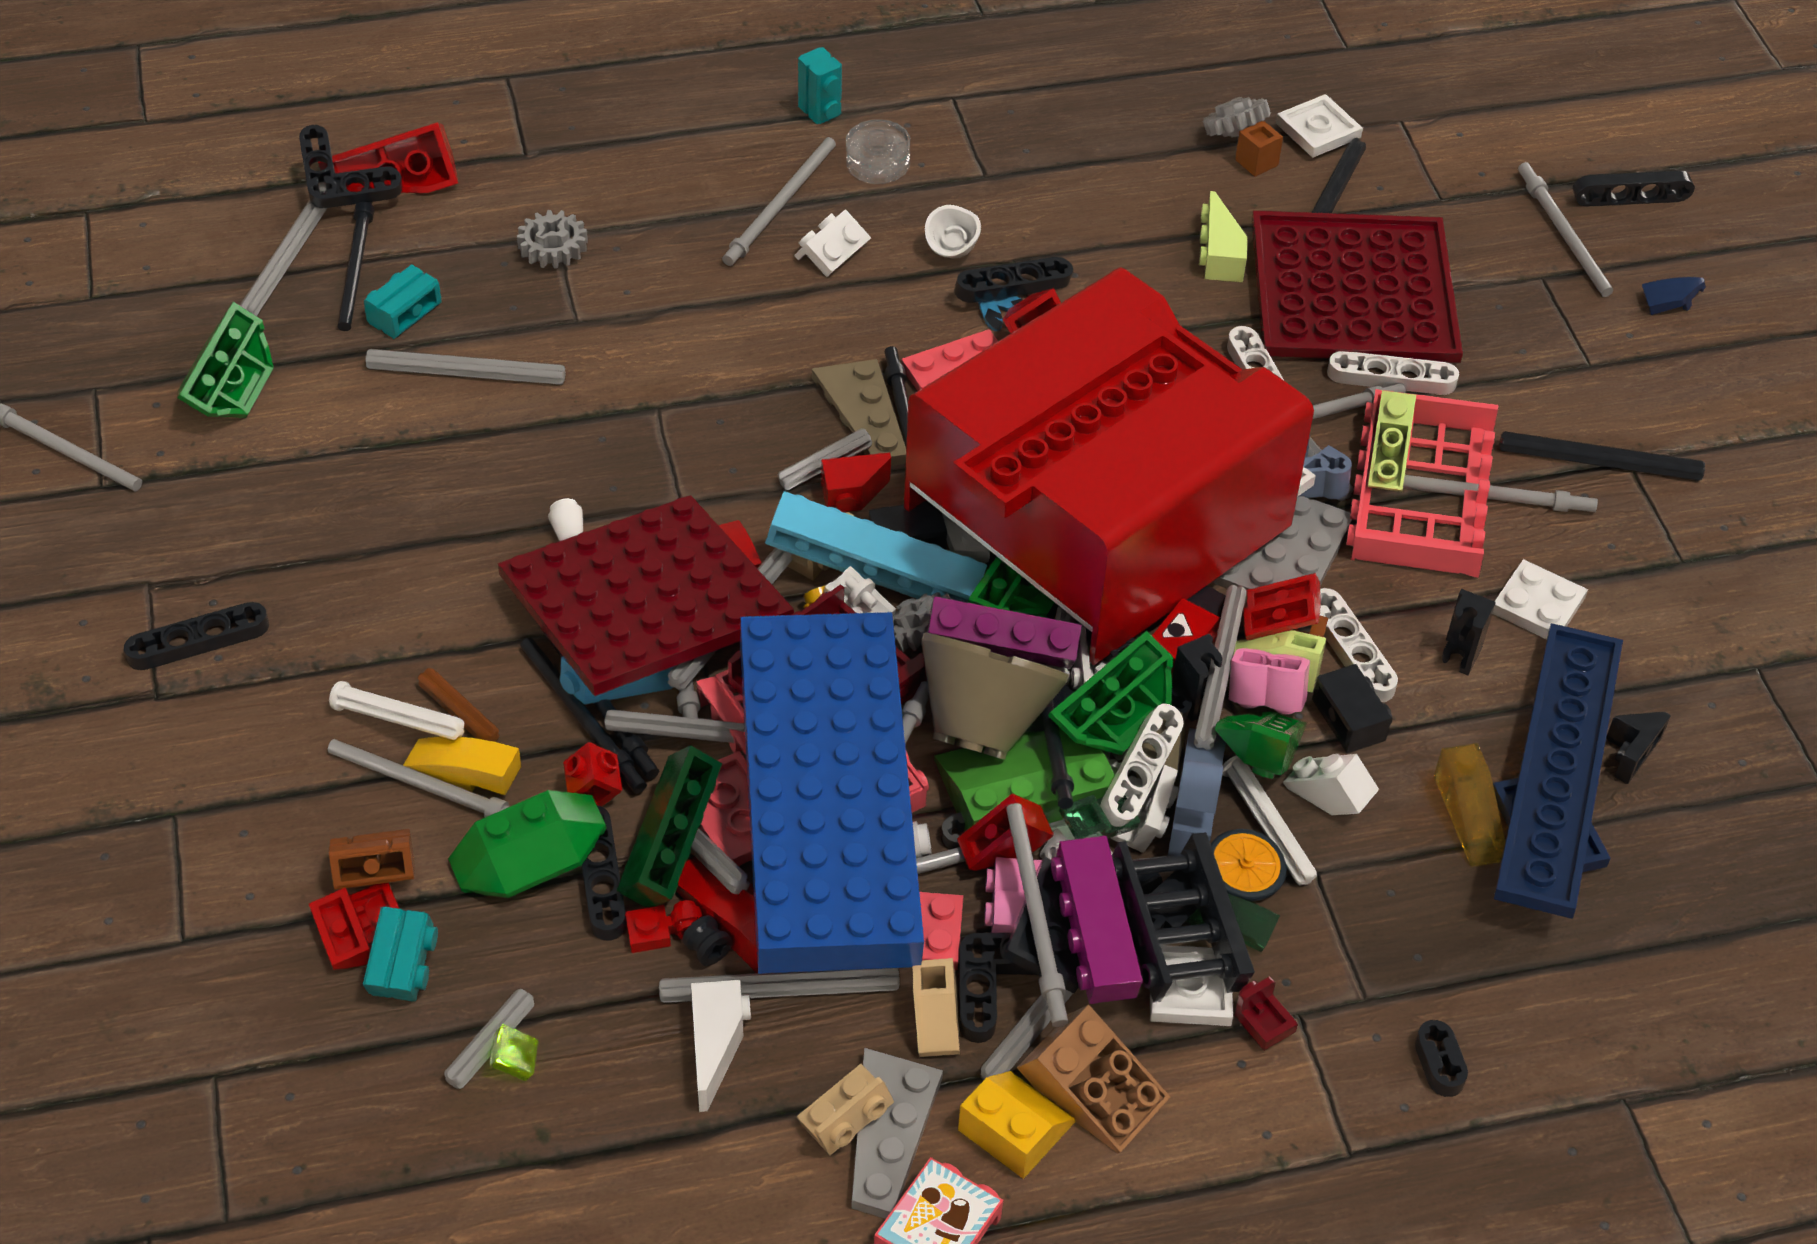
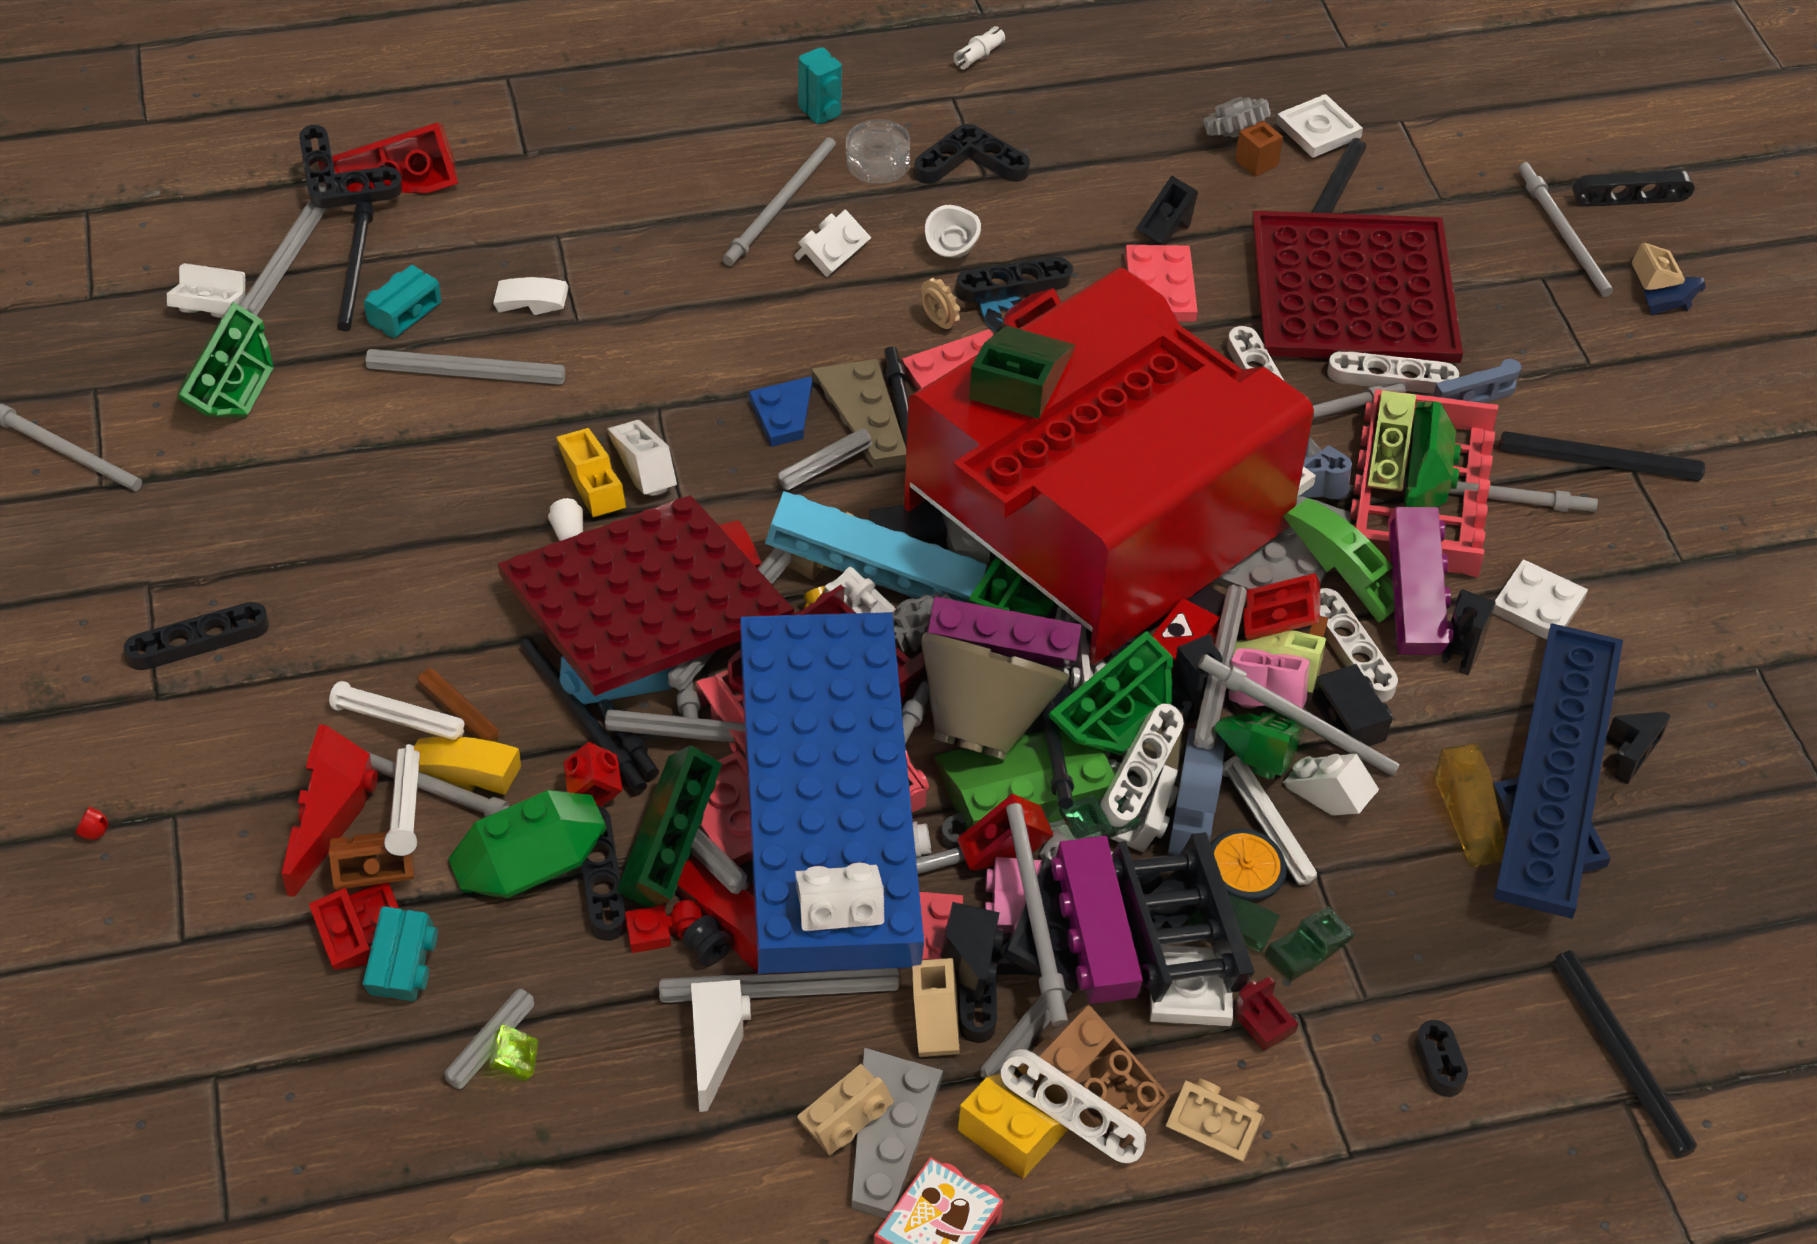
light grey gear [517,210,588,268] -> none
red slope [821,452,891,512] -> none
yellowish green slope [1199,191,1247,282] -> none
none -> red hinge [74,806,108,840]
none -> white bracket [167,263,245,318]
none -> red wedge [281,724,378,897]
none -> white axle [384,744,420,856]
none -> white slope [493,277,569,315]
none -> yellow slope [556,428,626,517]
none -> white slope [607,420,677,495]
none -> blue wing [749,376,812,447]
none -> white bracket [795,863,884,931]
none -> black beam [914,124,1030,184]
none -> tan gear [921,278,960,329]
none -> black slope [940,902,1004,1001]
none -> white pin [953,26,1005,69]
none -> dark green slope [969,325,1075,419]
none -> white beam [1001,1049,1146,1163]
none -> coral plate [1125,245,1198,322]
none -> black slope [1136,175,1198,245]
none -> tan bracket [1166,1078,1265,1163]
none -> light grey bar [1198,654,1399,777]
none -> clear green slope [1265,907,1355,981]
none -> bright green slope [1283,498,1395,623]
none -> brick [1388,507,1454,655]
none -> green wedge [1404,401,1461,507]
none -> sand blue plate [1433,359,1521,403]
none -> black axle [1554,950,1697,1158]
none -> tan slope [1632,243,1685,290]

